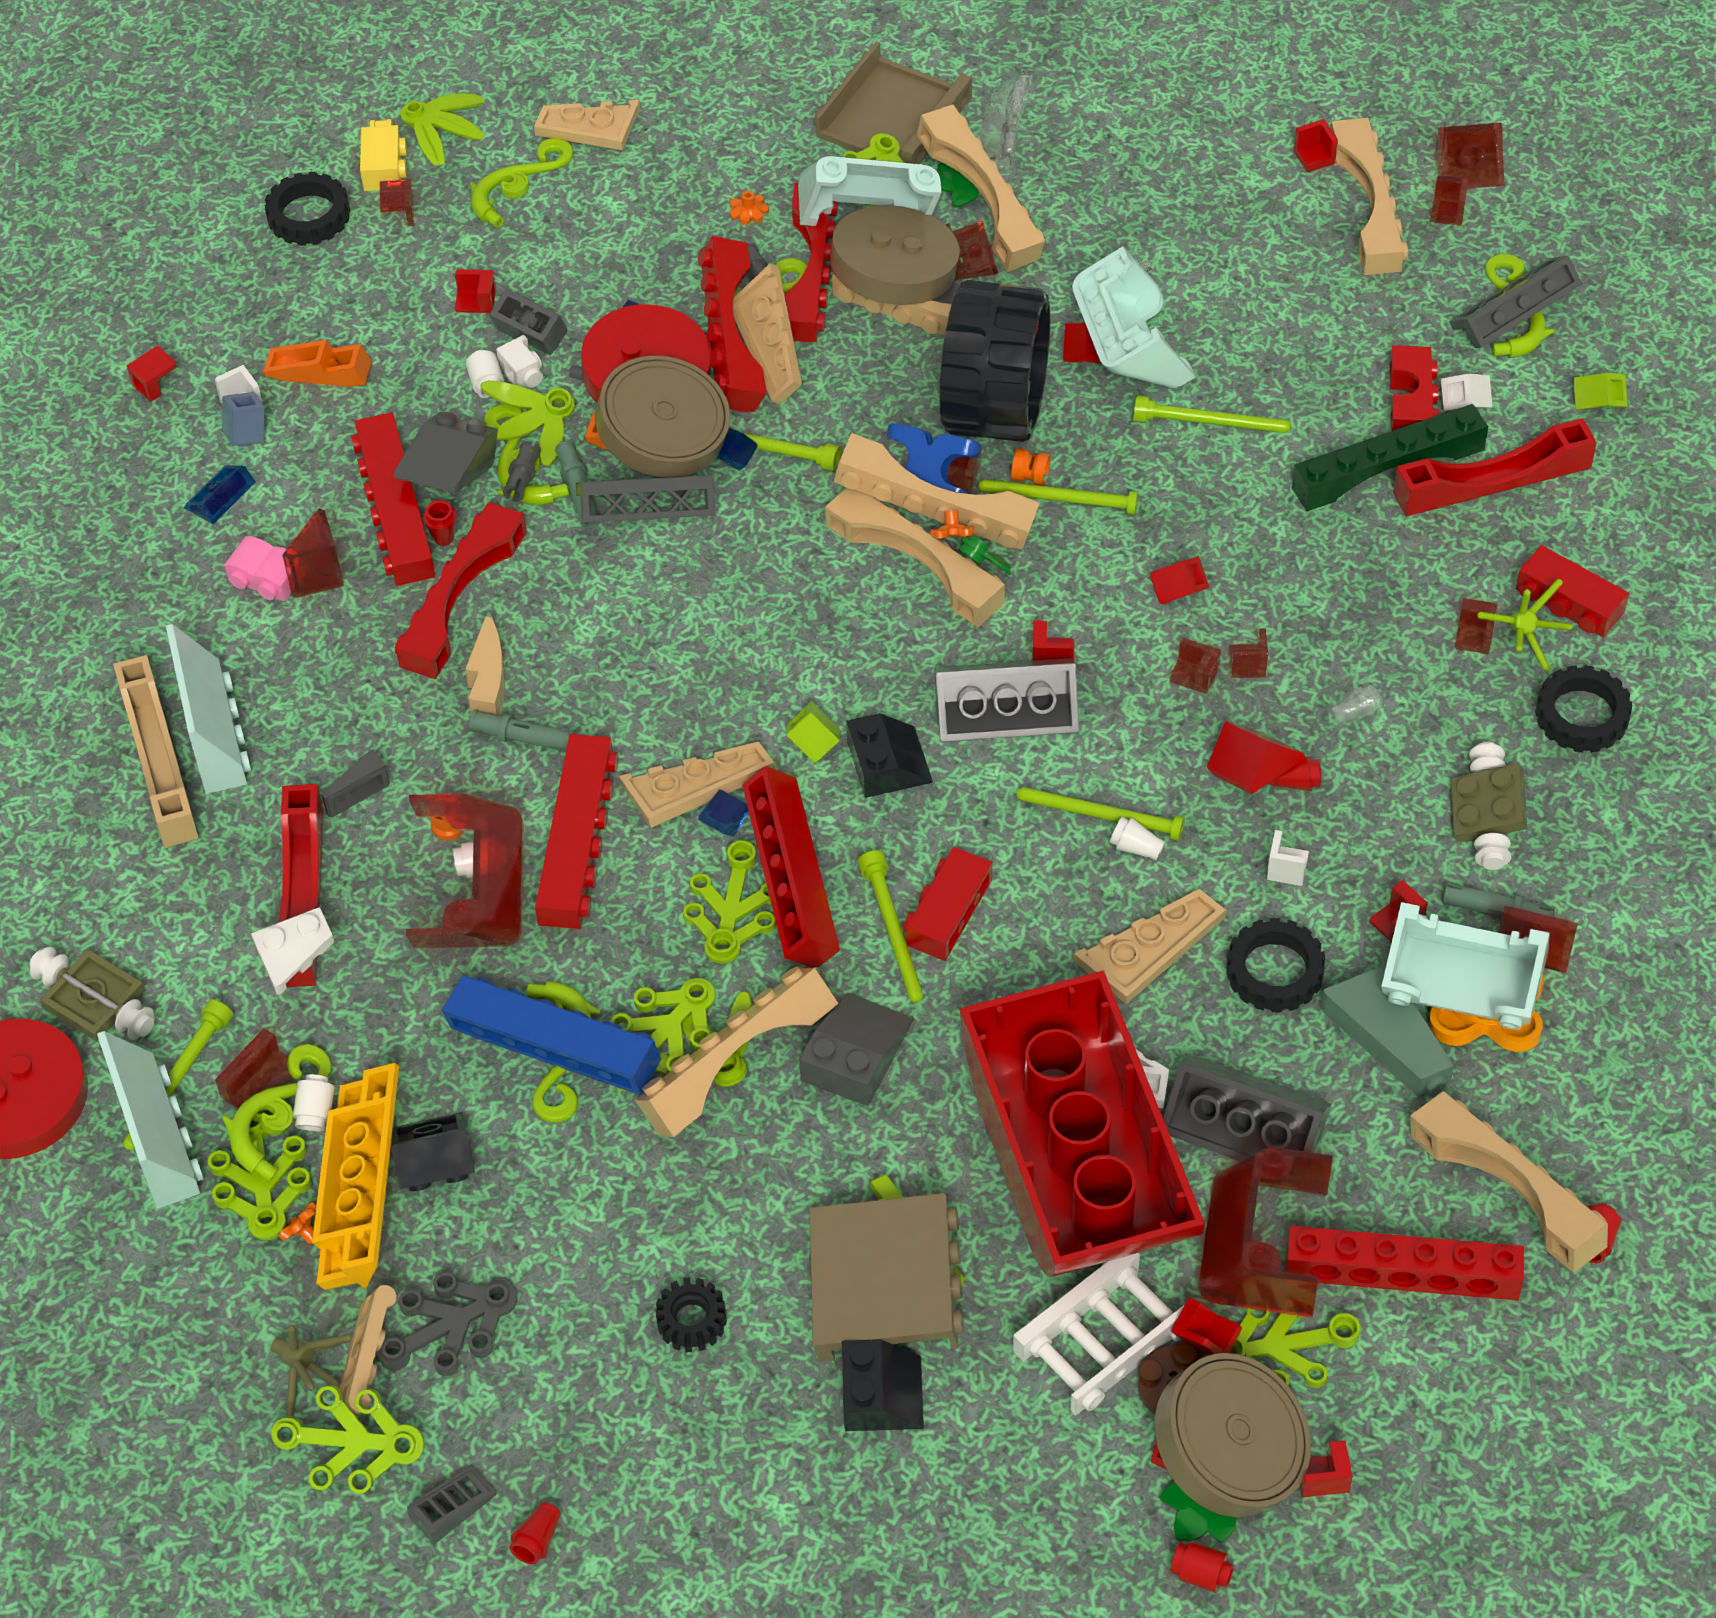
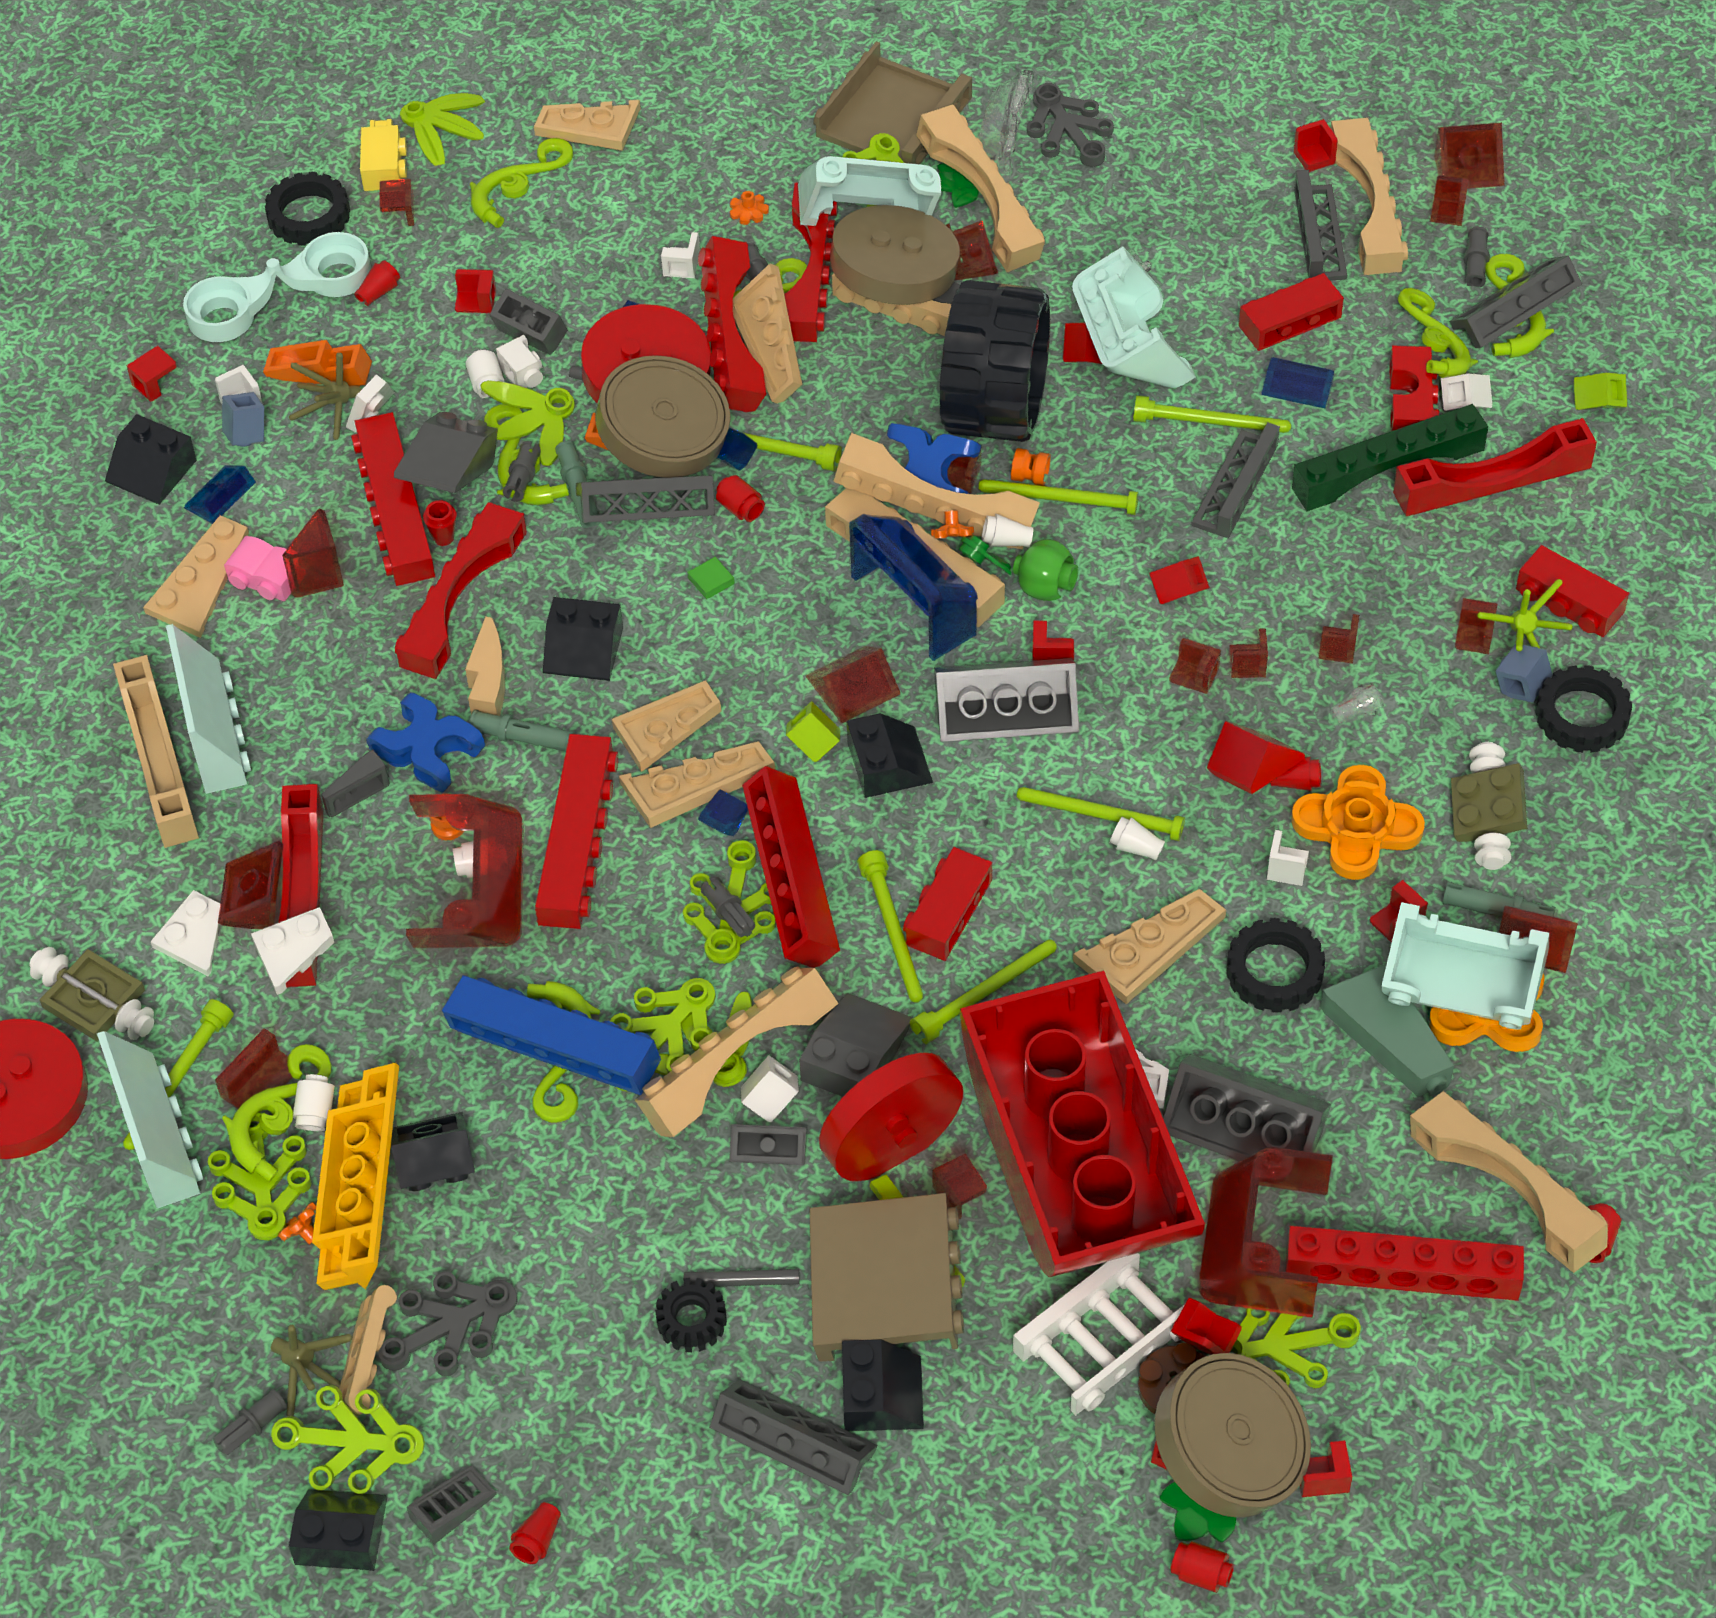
none -> black slope [105,414,197,505]
none -> tan wing [143,515,249,638]
none -> white wing [151,890,224,976]
none -> light aqua piece [183,232,371,342]
none -> dark grey axle [213,1389,287,1455]
none -> clear red slope [218,841,284,929]
none -> black slope [288,1489,387,1571]
none -> olive plant [289,353,361,440]
none -> white wing [346,375,395,433]
none -> red cone [354,260,401,306]
none -> blue piece [366,693,485,793]
none -> black slope [543,597,623,681]
none -> tan wing [612,680,722,772]
none -> white panel [661,232,700,278]
none -> dark grey bar [684,1269,800,1287]
none -> bright green tile [687,557,735,599]
none -> dark grey axle [701,877,755,937]
none -> dark grey fence [709,1379,878,1495]
none -> red brick [716,475,765,522]
none -> dark grey slope [729,1124,808,1165]
none -> white panel [741,1055,799,1122]
none -> clear red slope [806,646,900,724]
none -> red brick [819,1053,964,1181]
none -> clear blue windscreen [849,514,978,661]
none -> lime piece [910,940,1057,1045]
none -> clear red panel [932,1153,987,1219]
none -> white cone [982,514,1033,547]
none -> bright green plant [1013,539,1078,601]
none -> dark grey plant [1027,83,1114,167]
none -> dark grey fence [1191,422,1280,539]
none -> red brick [1239,273,1344,351]
none -> clear blue slope [1262,357,1334,409]
none -> light orange plant [1291,765,1425,880]
none -> dark grey fence [1294,170,1348,281]
none -> clear red panel [1319,614,1360,663]
none -> lime plant [1398,288,1478,378]
none -> dark grey pin [1464,226,1490,287]
none -> sand blue brick [1496,643,1553,703]

